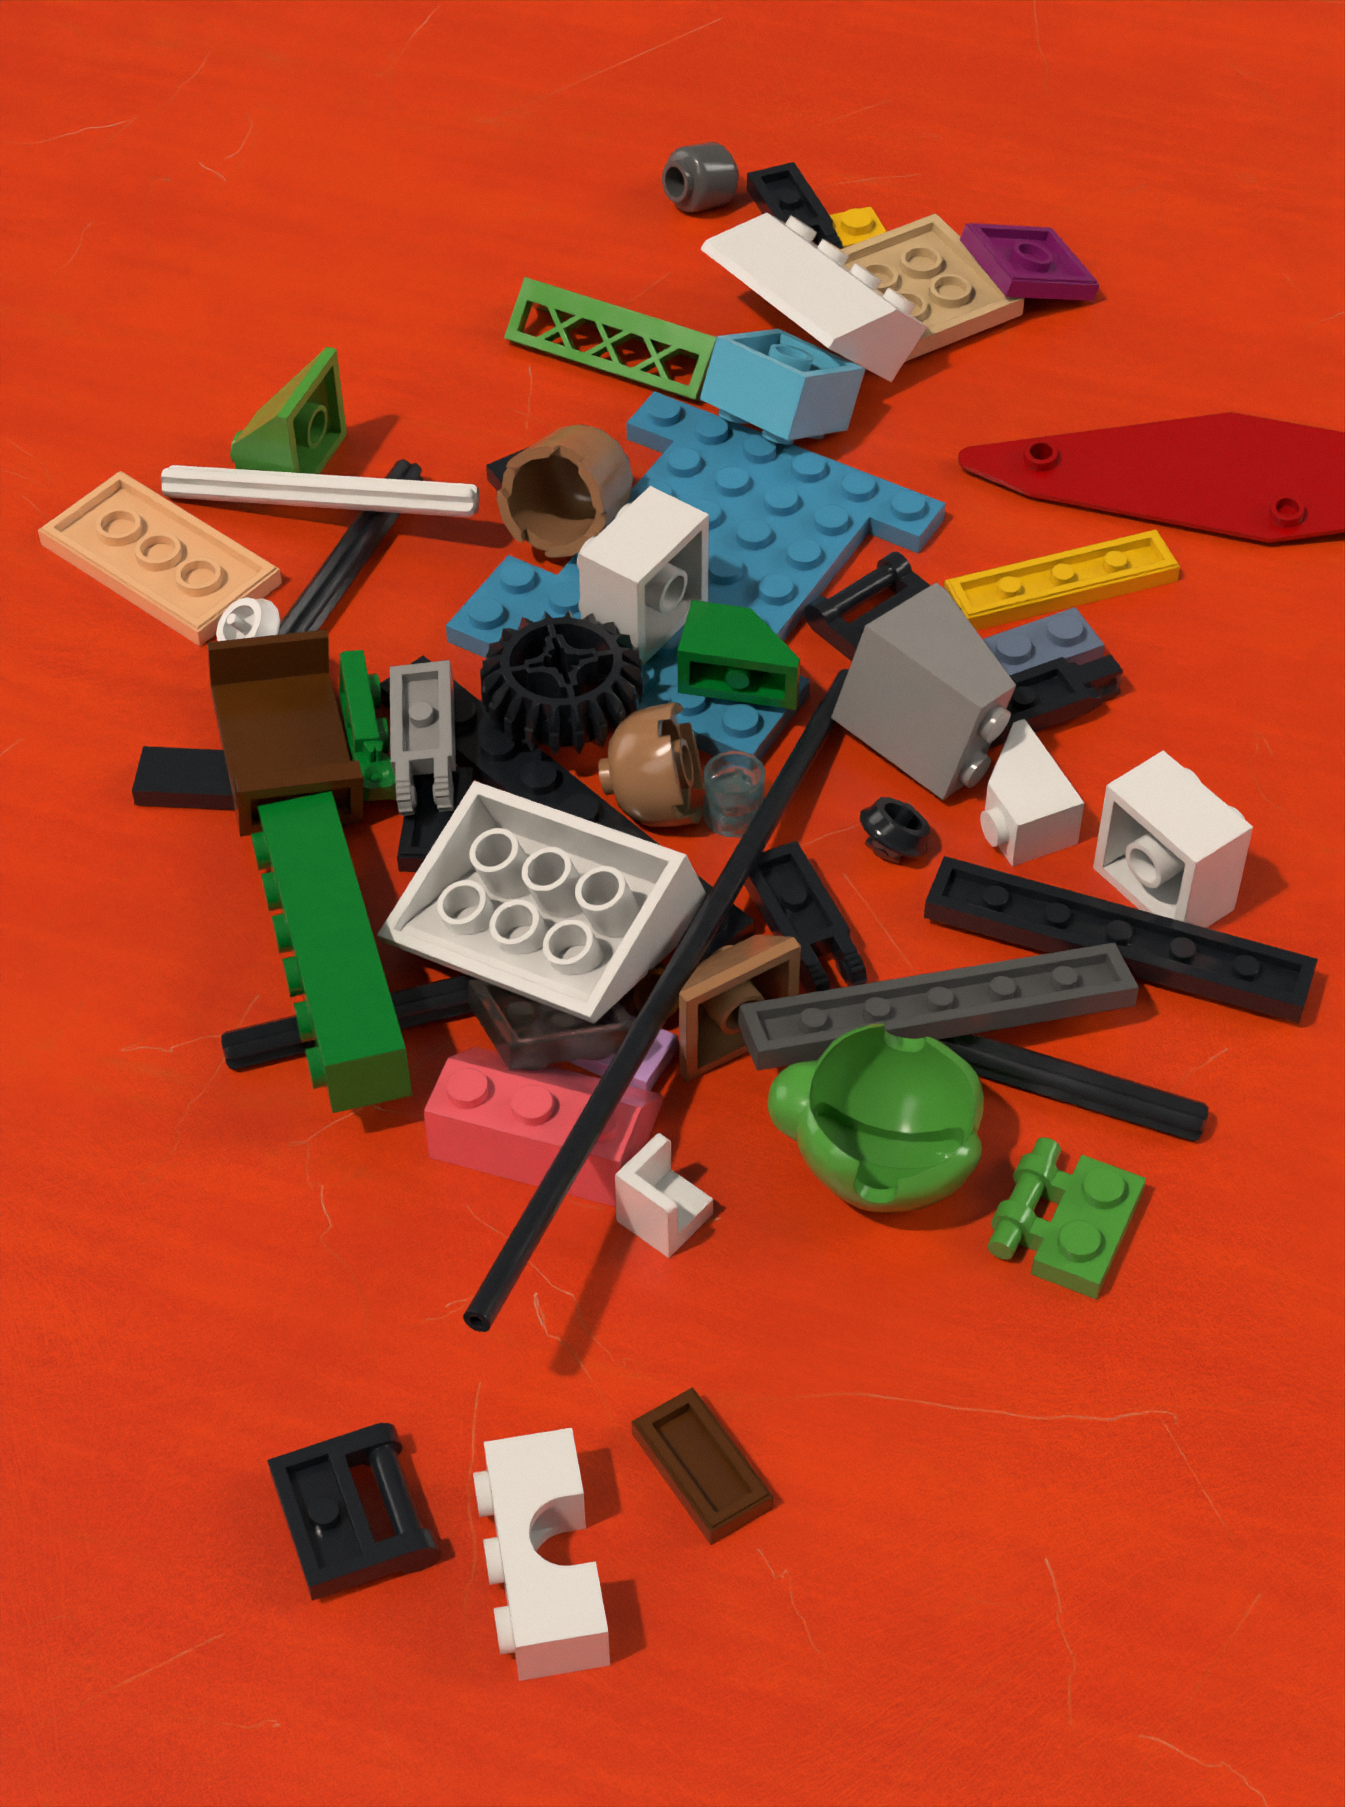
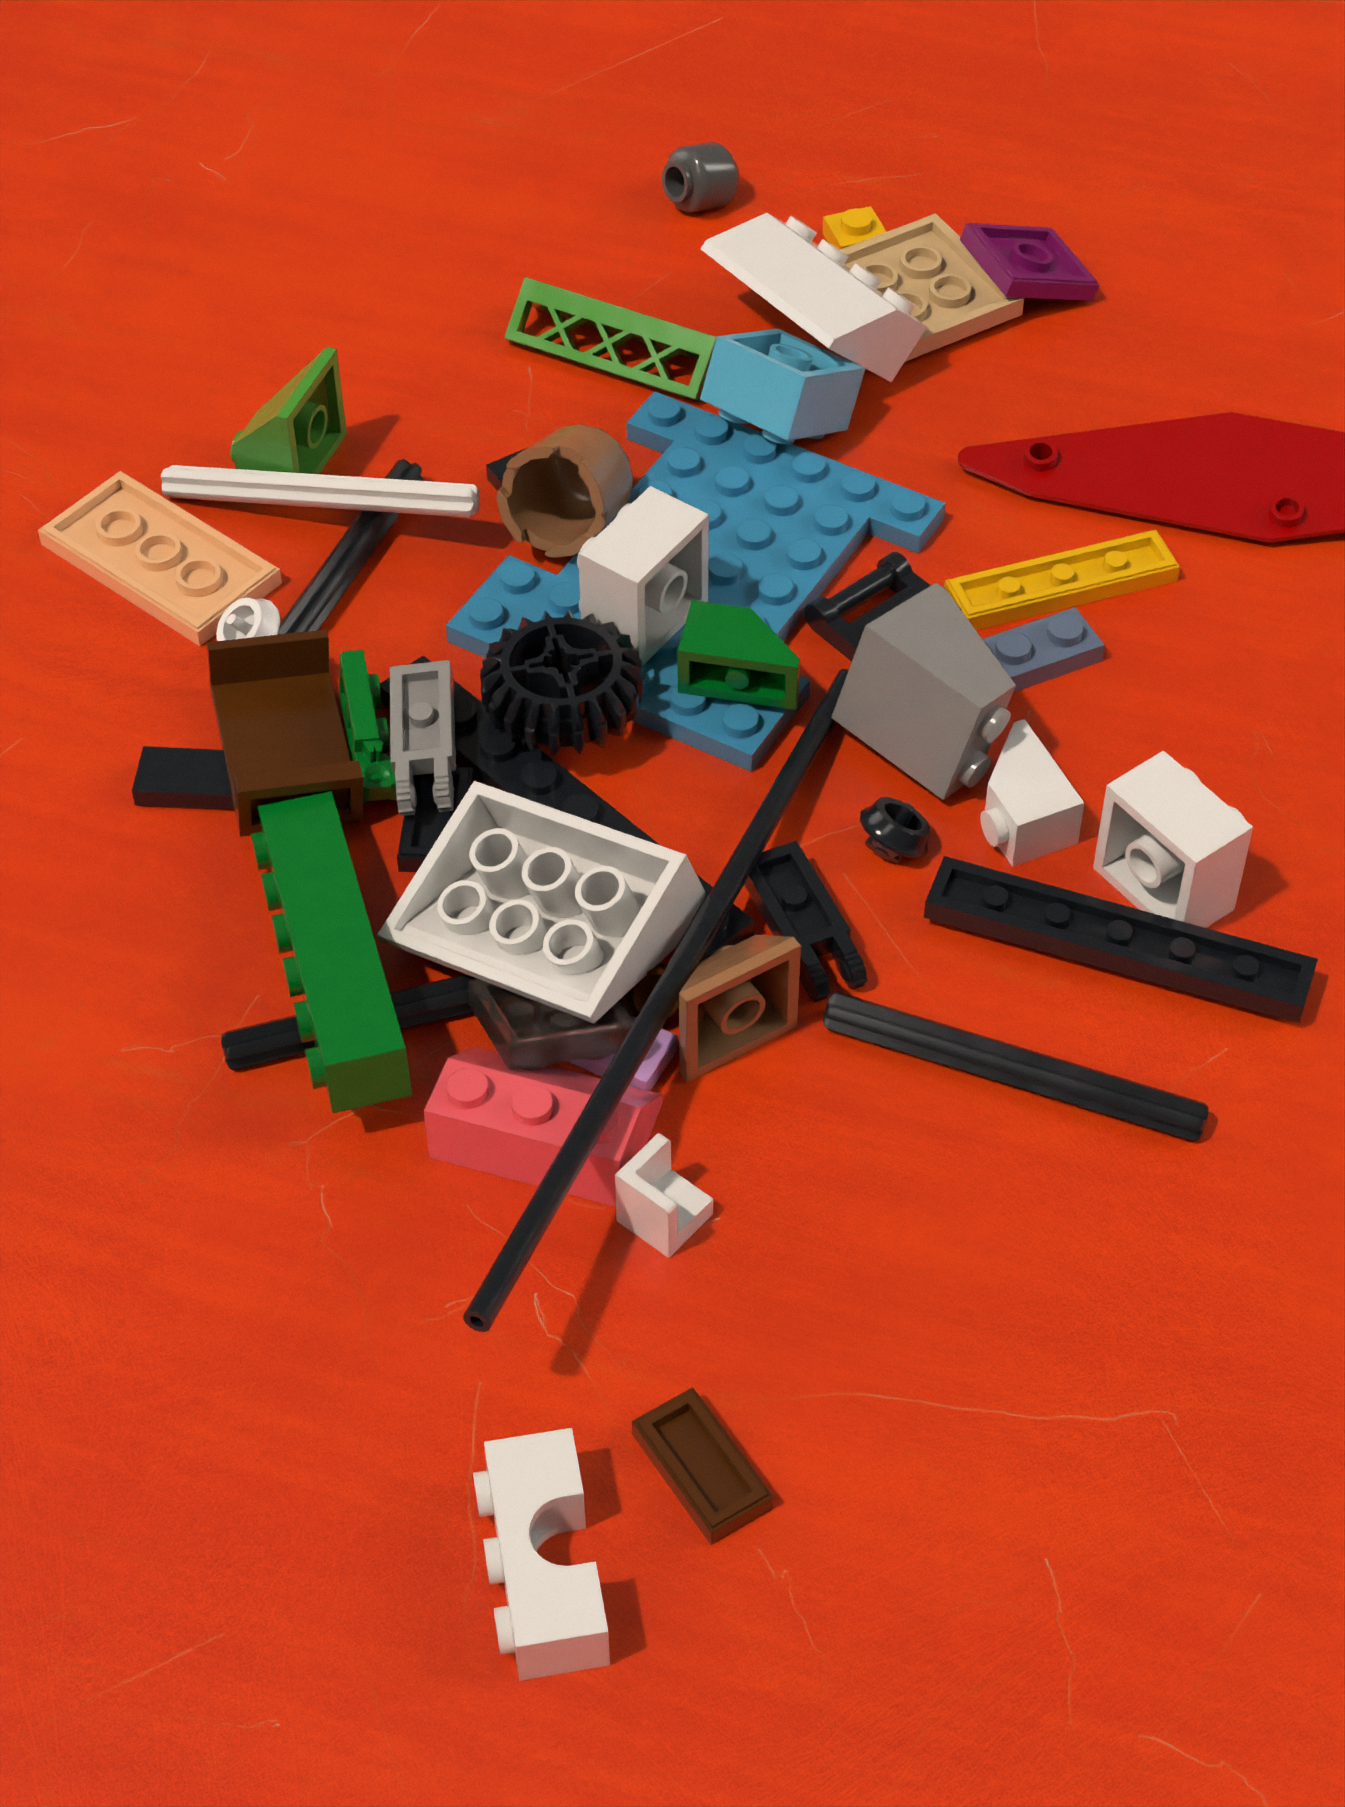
black plate [267,1423,441,1601] -> none
medium nougat cylinder [599,702,703,827] -> none
clear light blue wheel [703,751,765,837] -> none
dark grey plate [738,943,1139,1071] -> none
black hinge [747,162,843,250] -> none
bright green piece [767,1022,984,1213] -> none
bright green plate [987,1137,1146,1300] -> none
black hinge [989,654,1123,749] -> none

